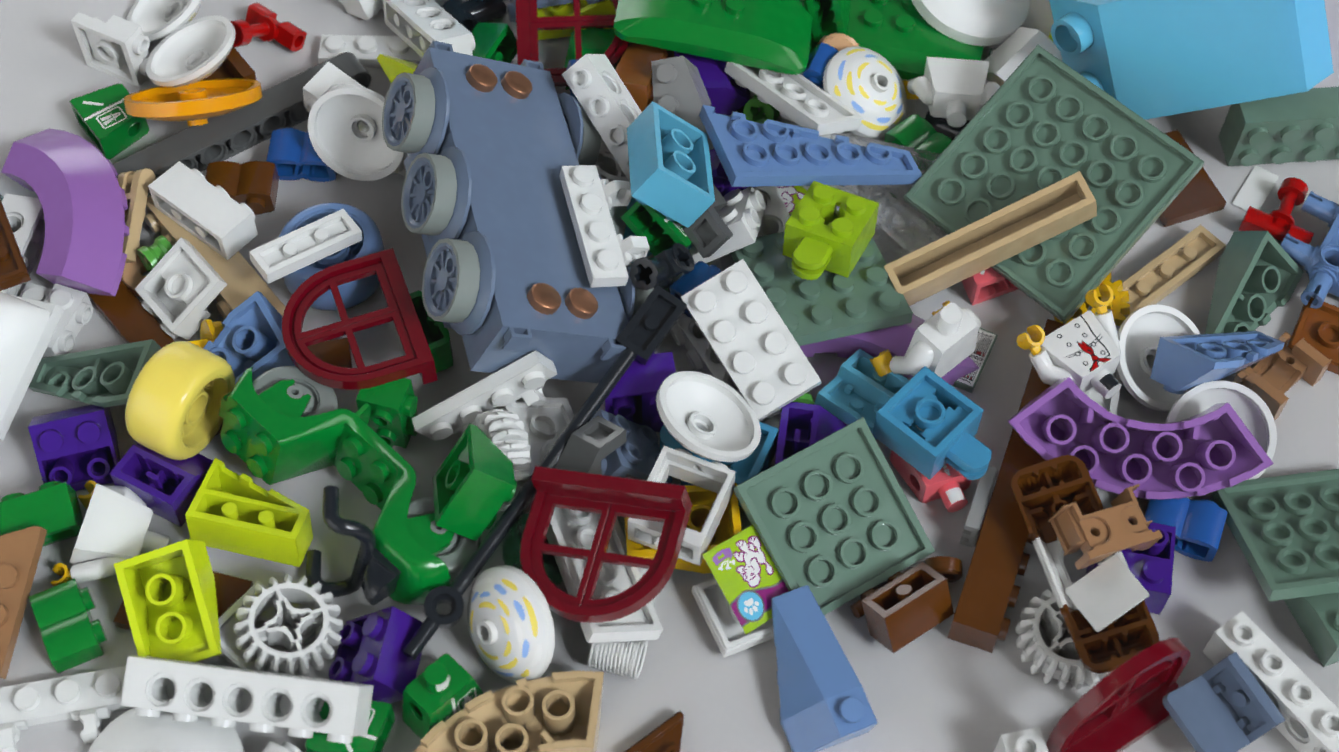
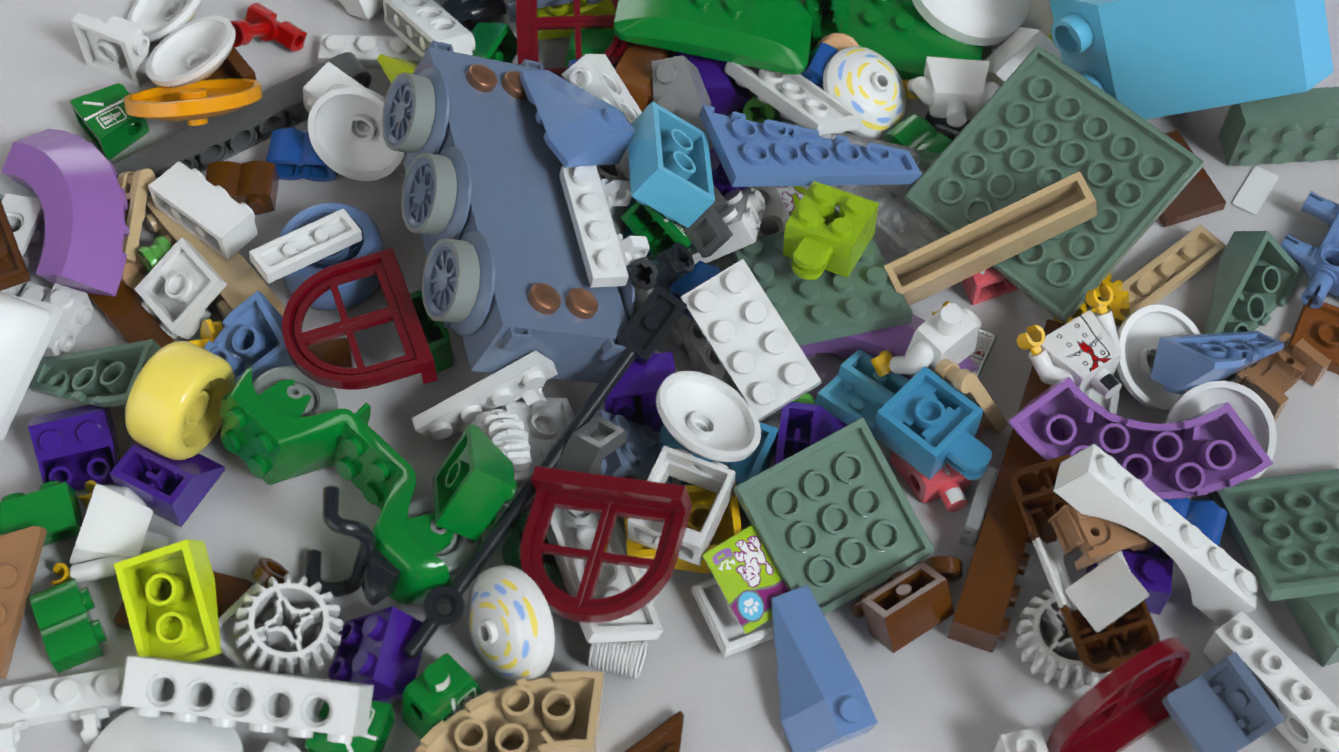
neon yellow wedge [185,458,313,567] -> none
green brick [356,378,418,448] -> none
red bar [1238,177,1314,245] -> none
none -> reddish brown tile [251,557,290,589]
none -> medium blue wedge [519,70,636,168]
none -> tan plate [935,358,1008,435]
none -> white arch [1054,444,1259,626]

